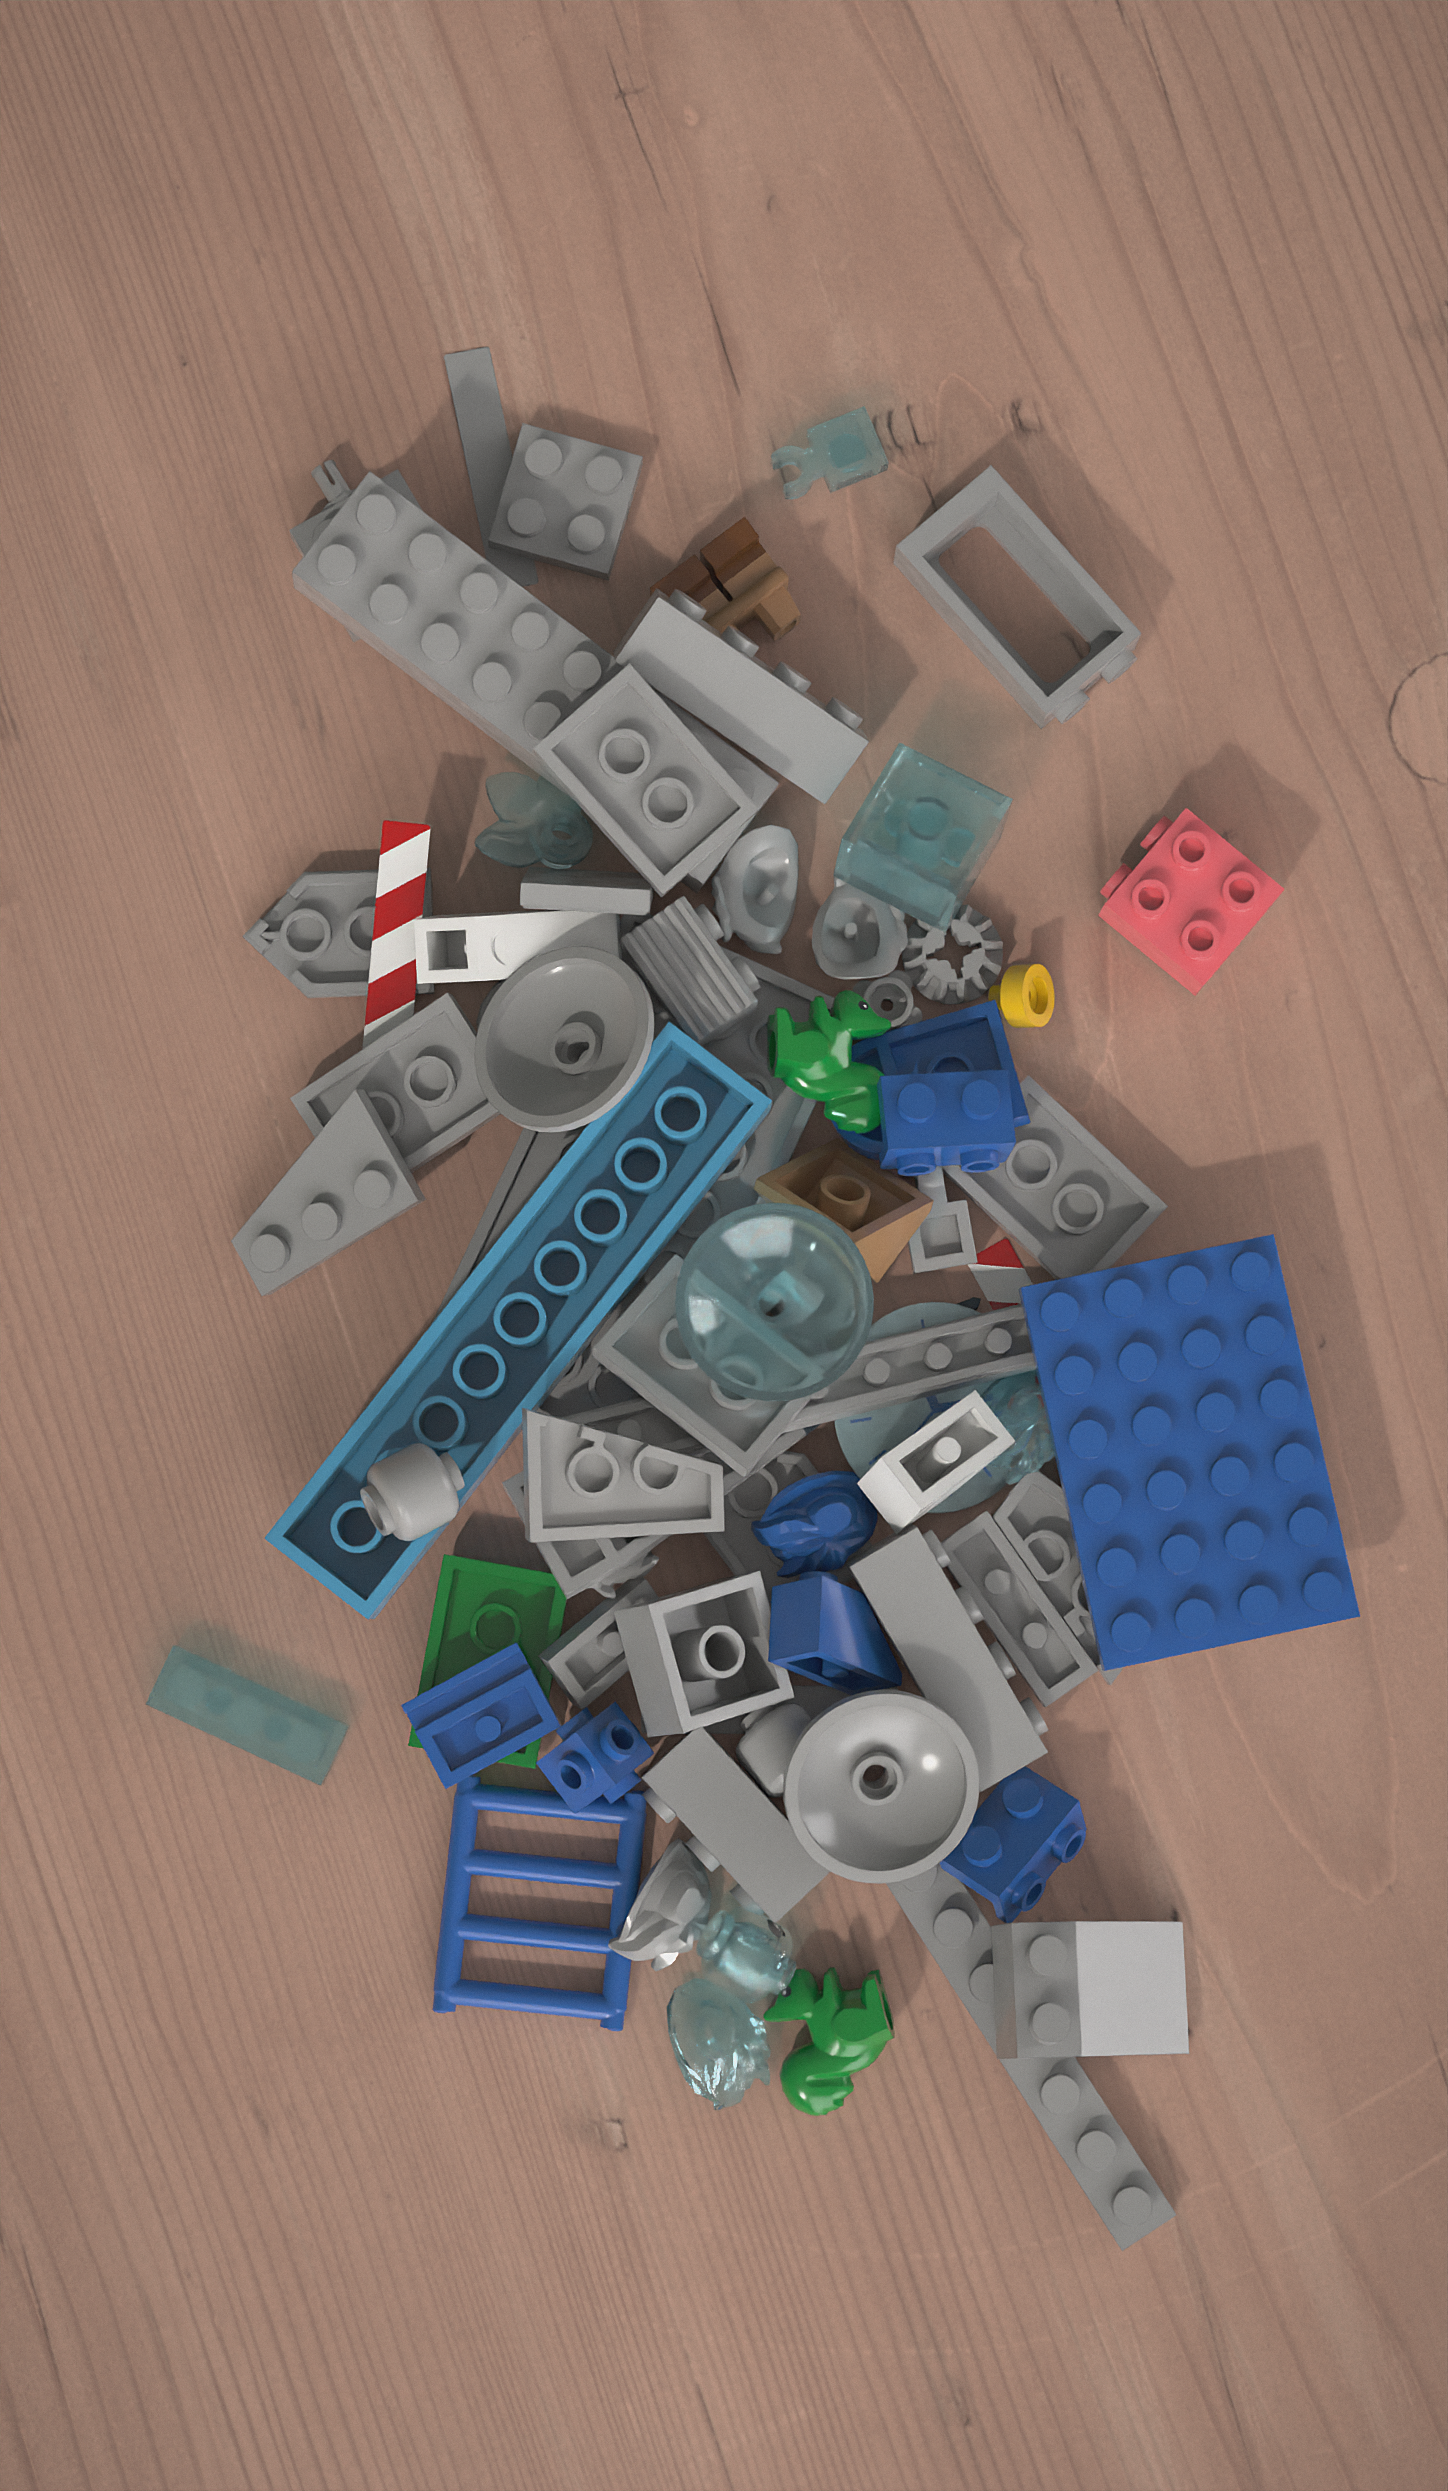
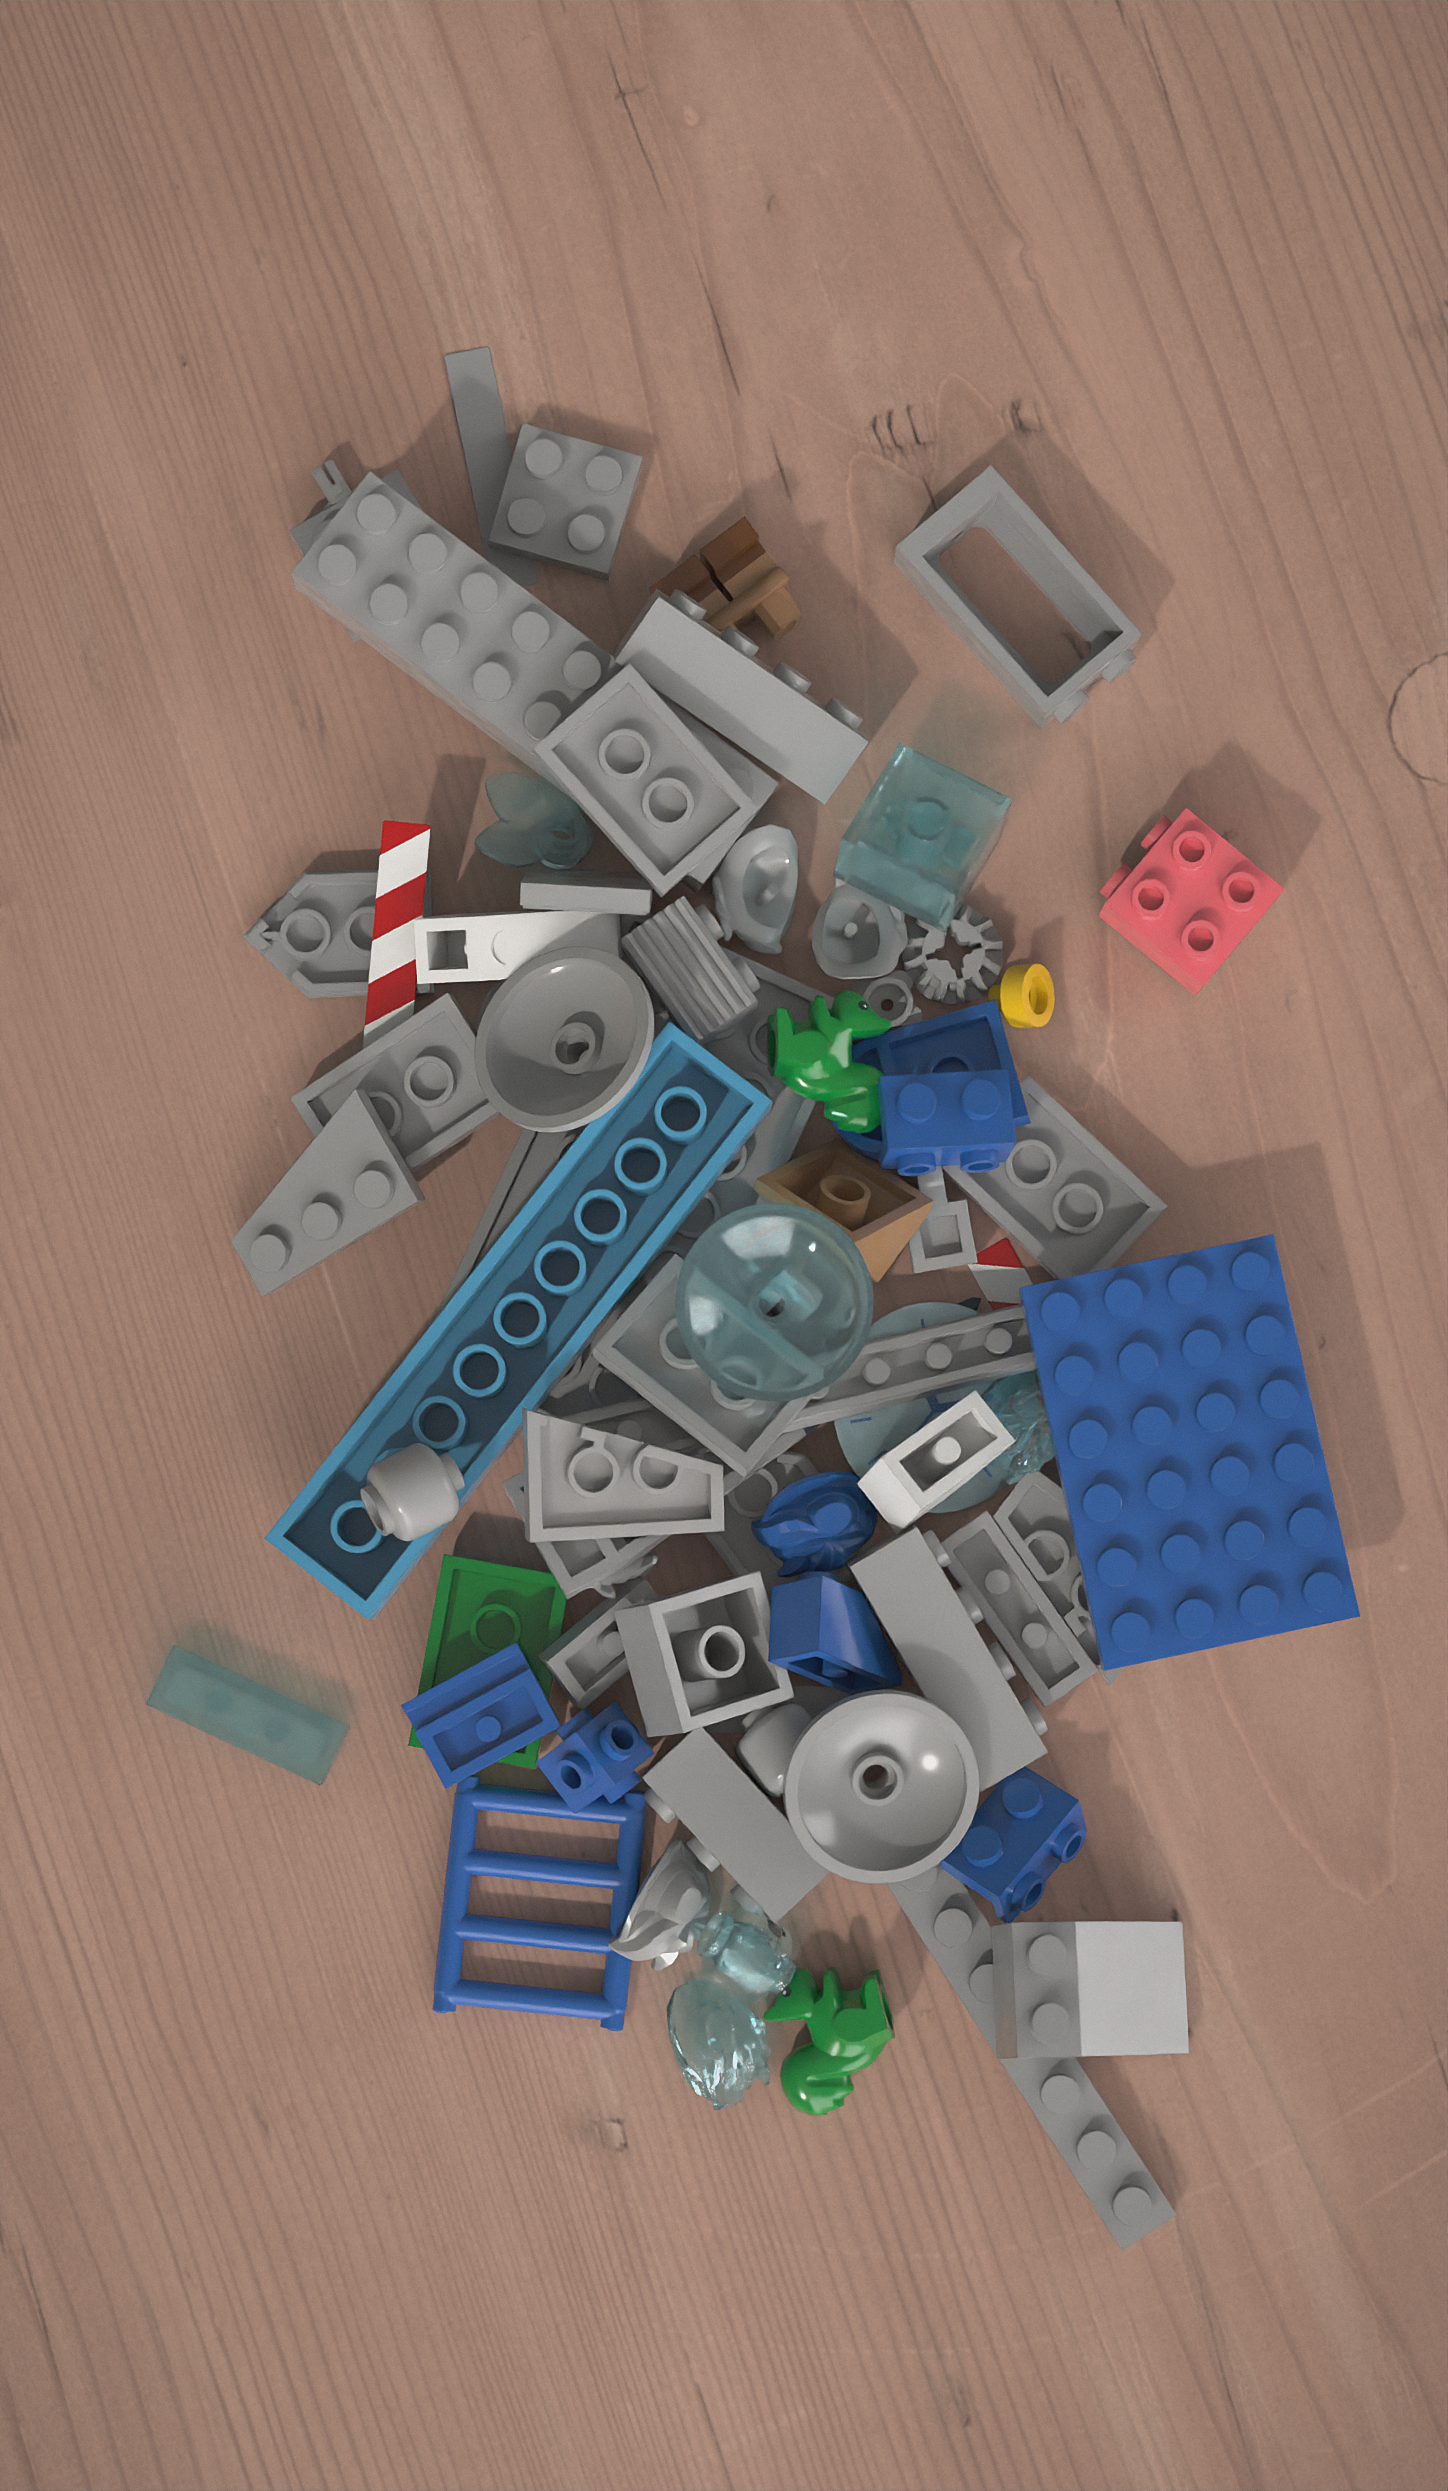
clear light blue plate [770,406,889,499] -> none

